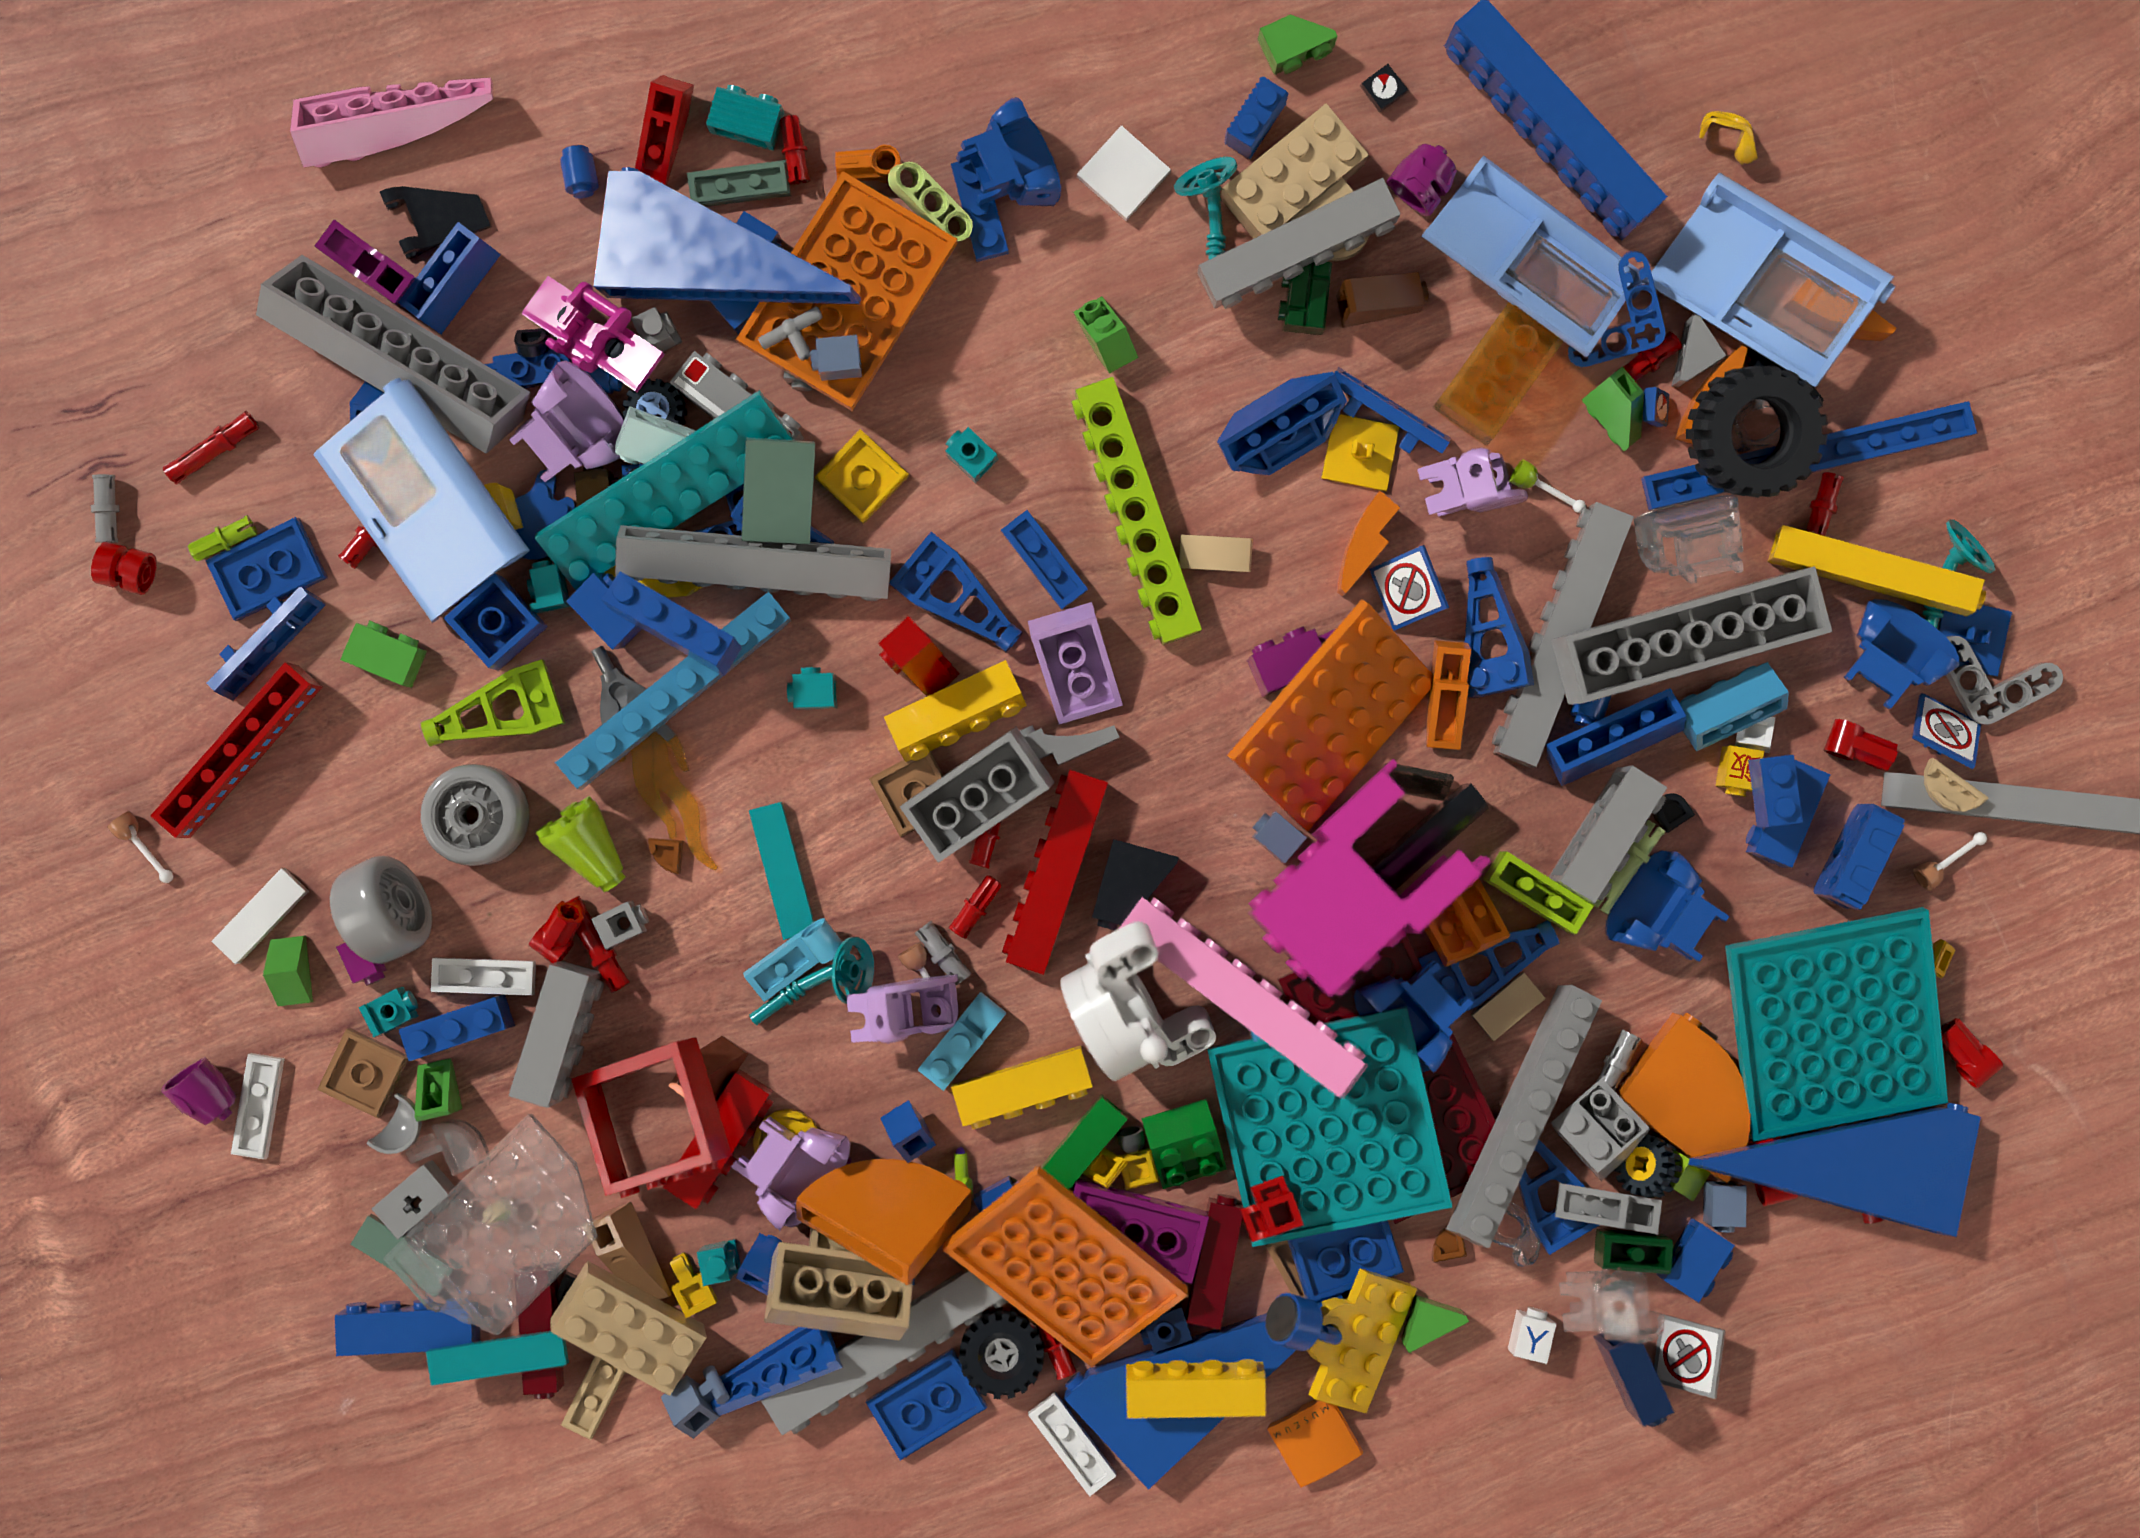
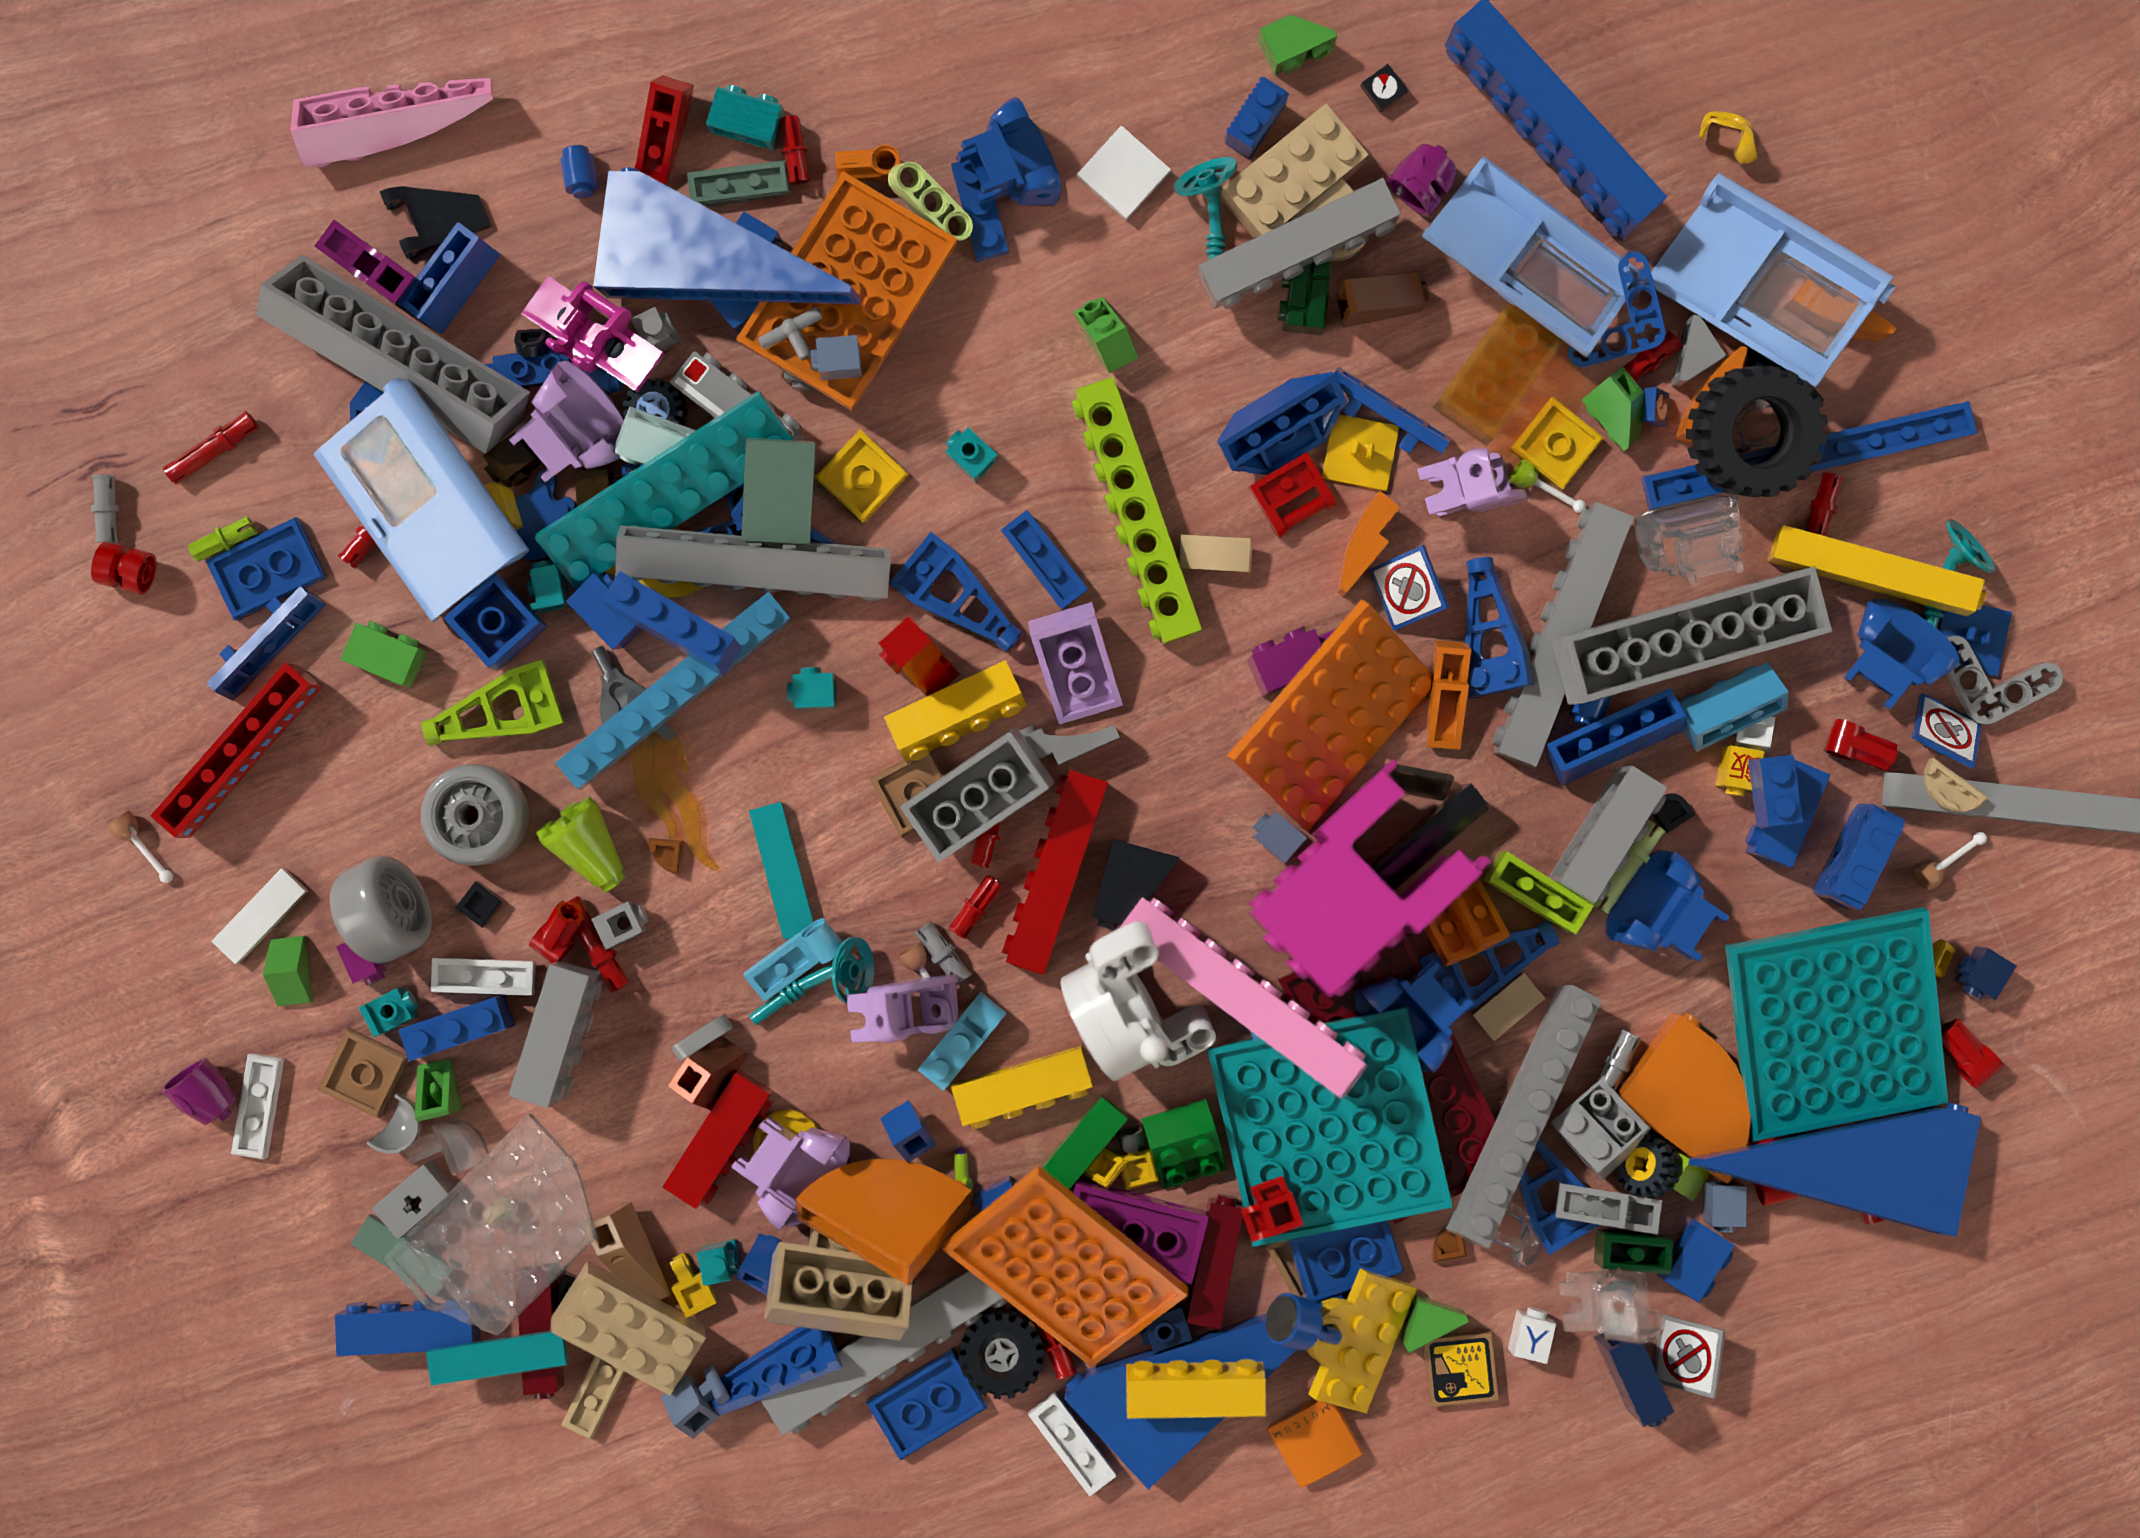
red window [571,1037,732,1198] -> none
none -> black tile [455,881,504,928]
none -> dark brown brick [482,432,541,488]
none -> light grey beam [671,1013,734,1062]
none -> red plate [1249,452,1337,539]
none -> tile [1424,1330,1499,1407]
none -> yellow tile [1509,397,1604,491]
none -> dark blue brick [1955,946,2017,1001]

